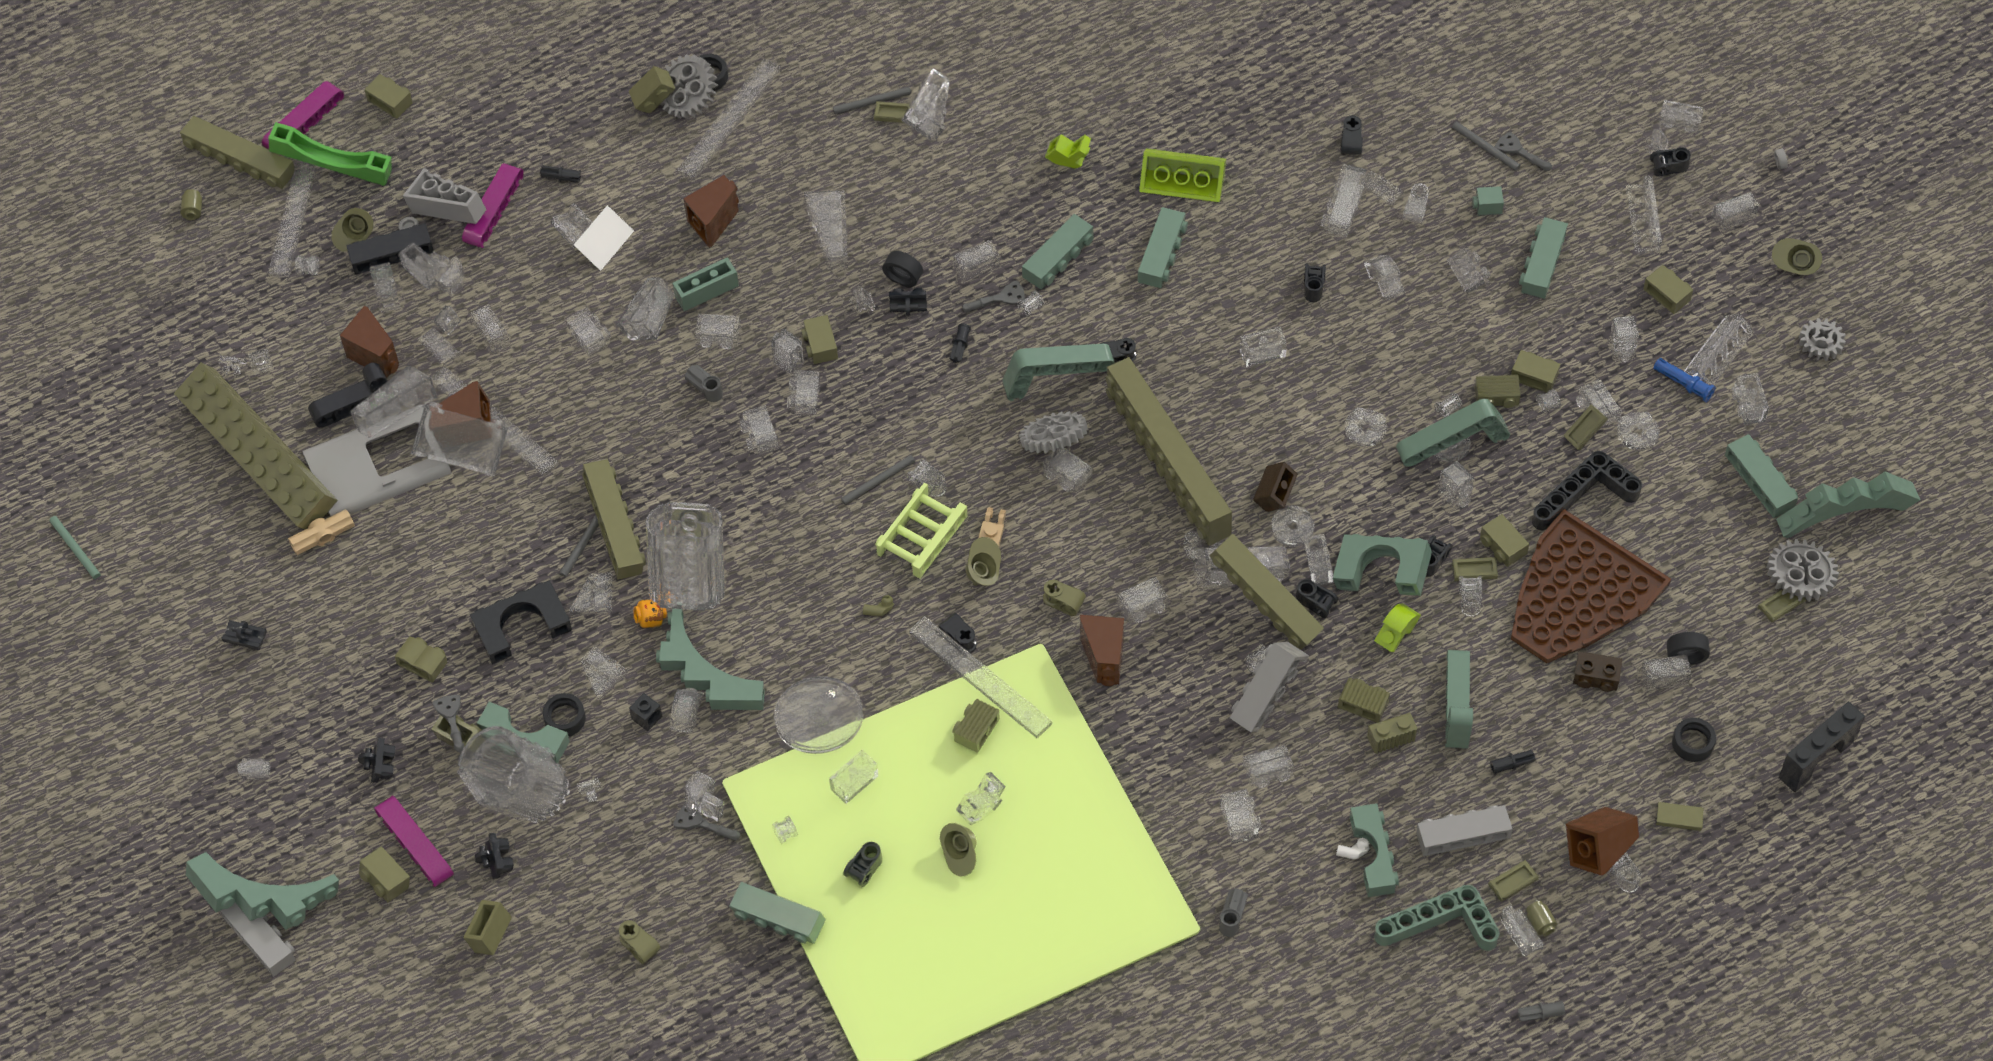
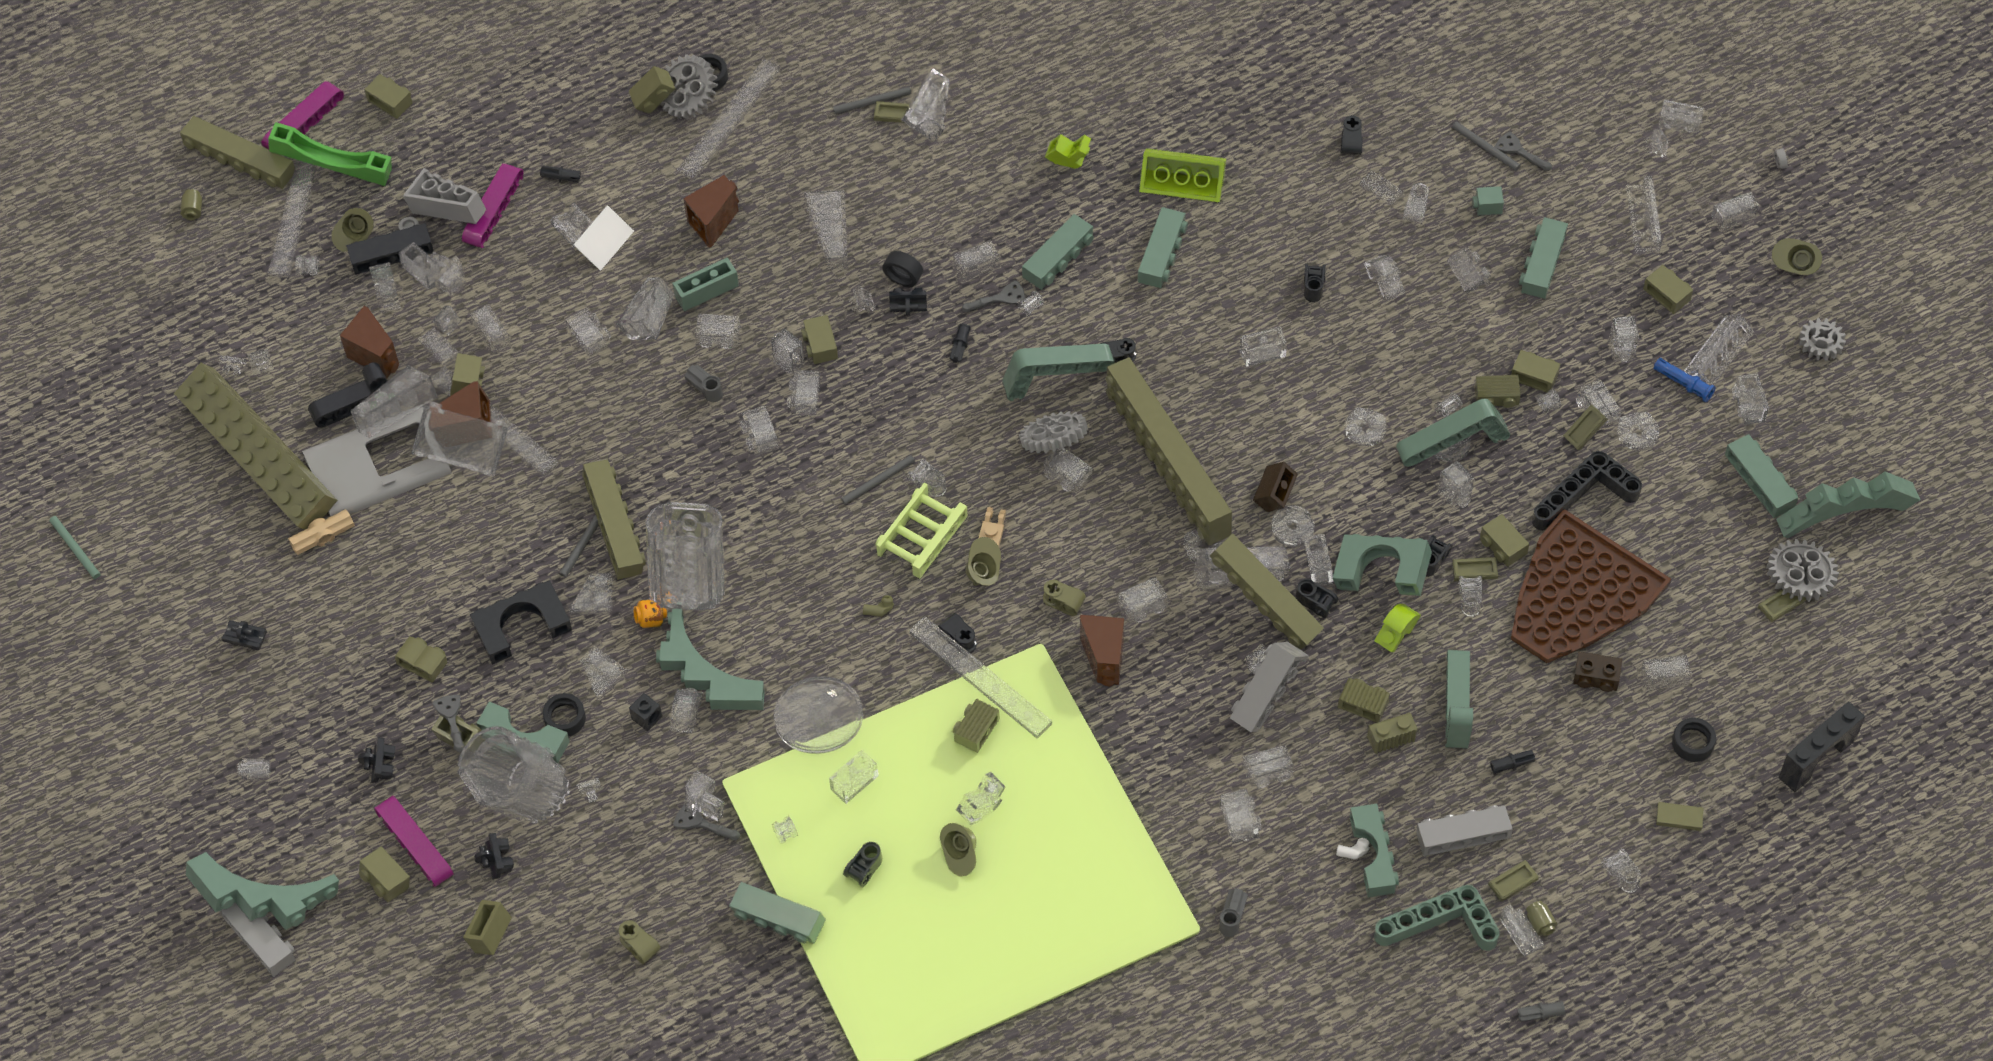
clear wedge [1321,163,1367,240] -> none
reddish brown slope [1566,807,1639,876] -> none
black piece [1650,147,1691,177] -> none
black tyre [1667,632,1710,665] -> none
none -> olive piece [450,353,485,396]

